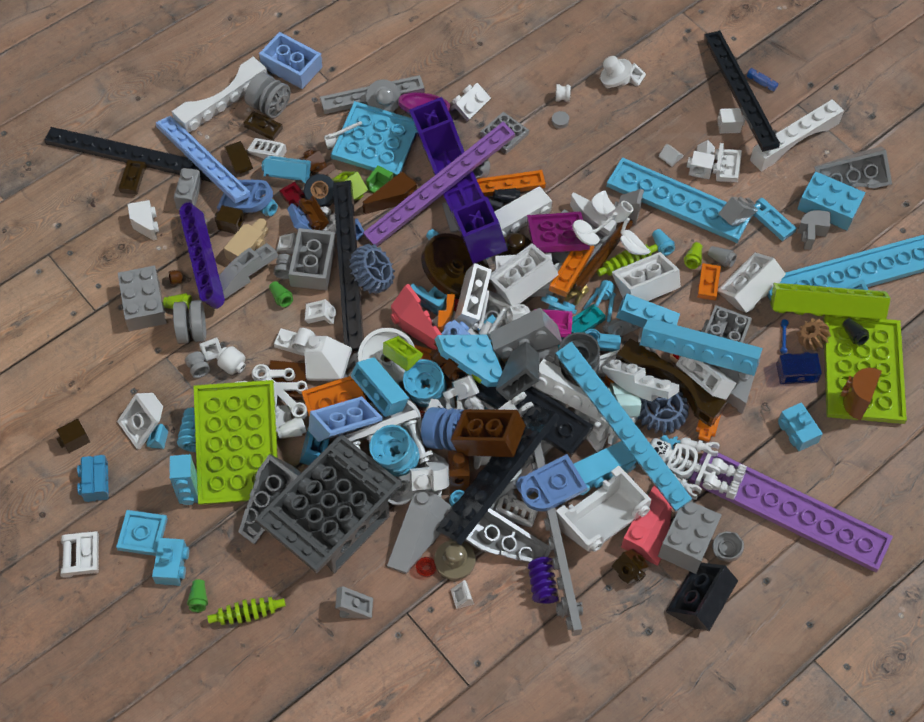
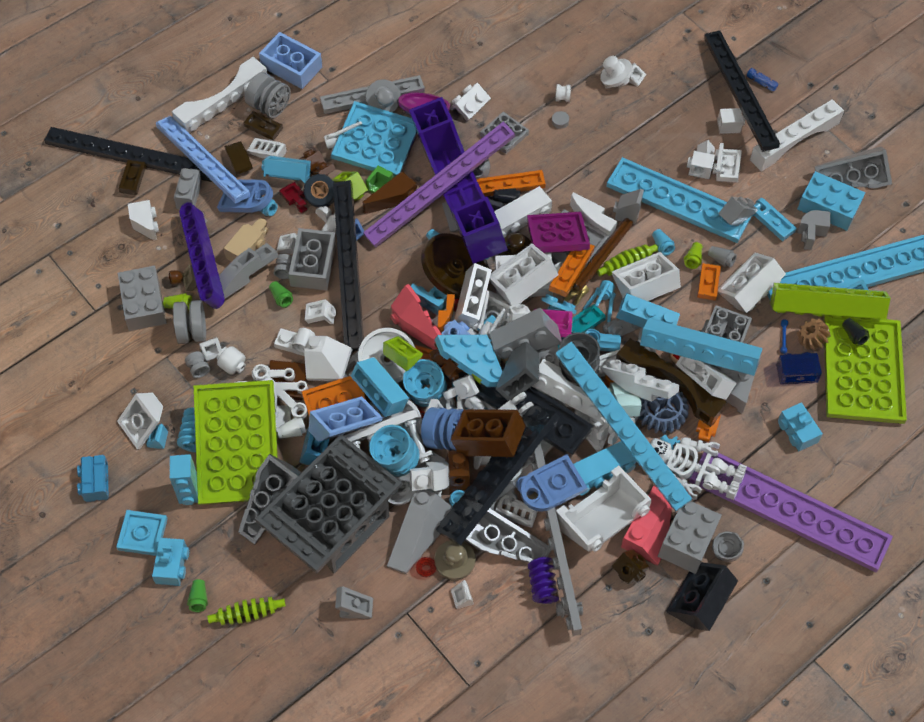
dark brown brick [56,419,90,453] -> none
white plate [60,531,99,578] -> none
dark brown brick [214,205,244,234] -> none
medium blue plate [287,203,313,230] -> none
reddish brown hinge [299,195,329,231] -> none
sand blue gear [349,244,395,294] -> none
white plant [573,190,651,255] -> none
white slope [659,144,684,167] -> none
dark orange brick [840,368,882,421] -> none
none -> dark tan tile [182,265,197,291]

